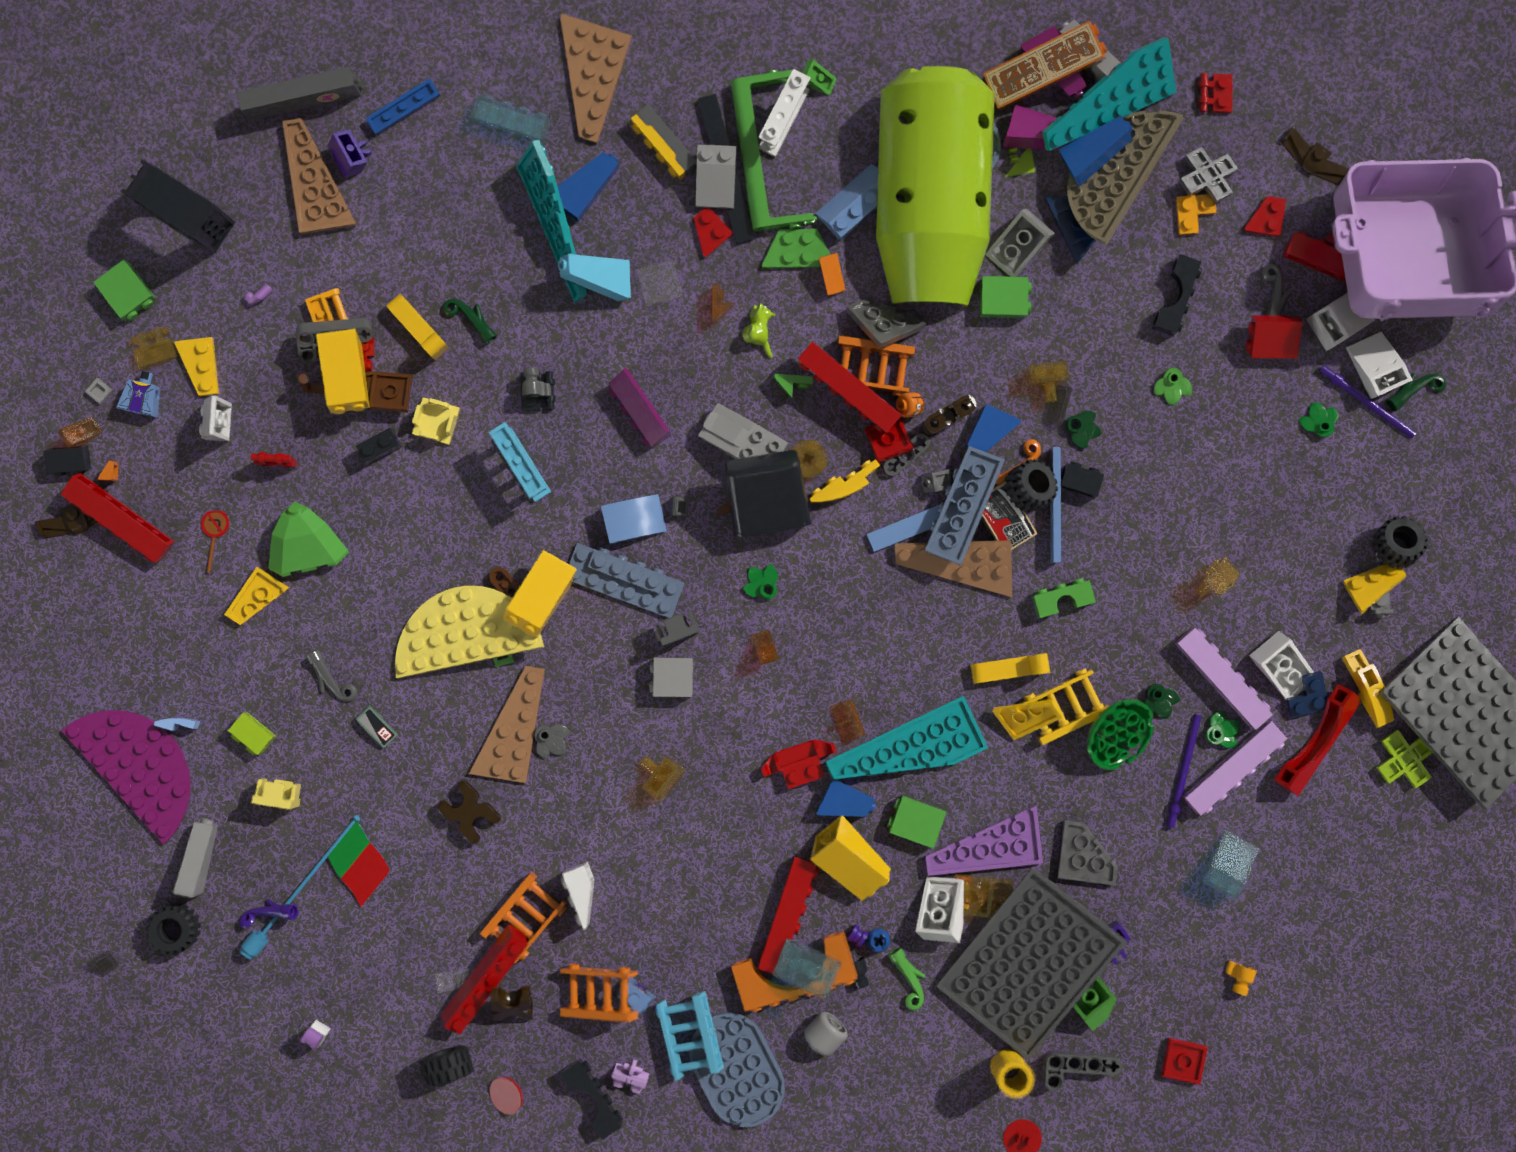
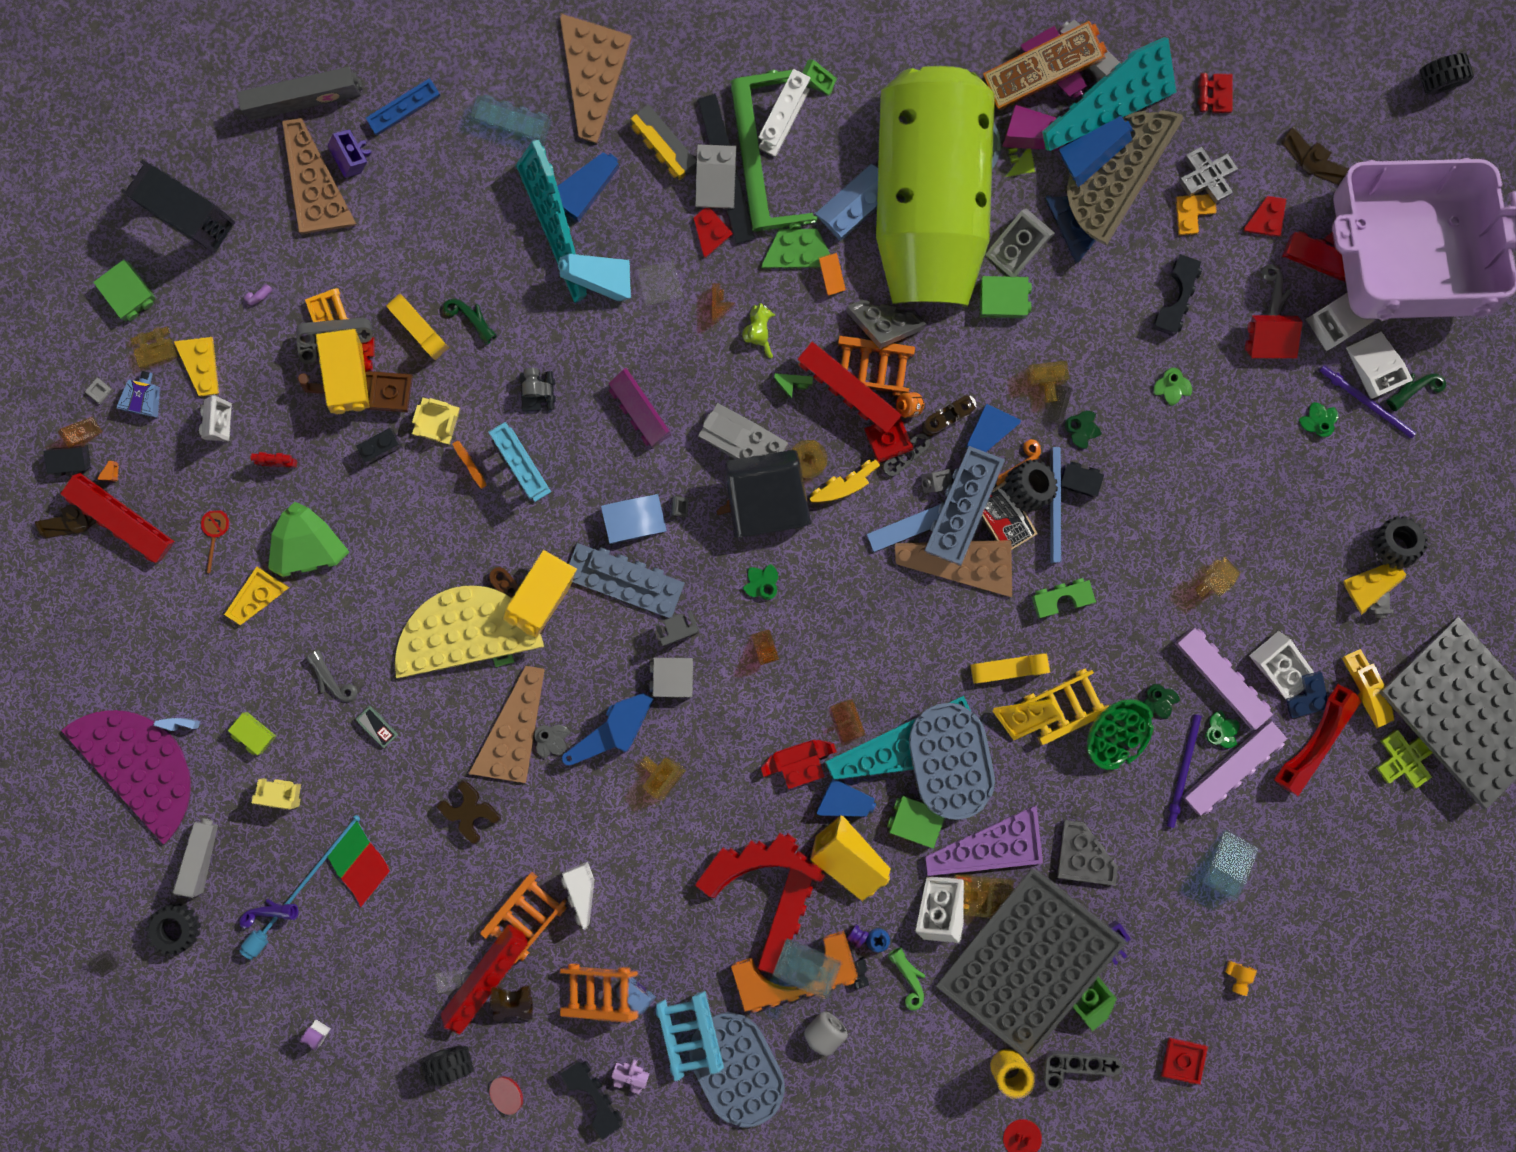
none -> orange tile [452,440,487,489]
none -> blue slope [562,693,654,765]
none -> red arch [695,833,825,898]
none -> sand blue plate [909,703,995,819]
none -> black tyre [1419,53,1474,94]

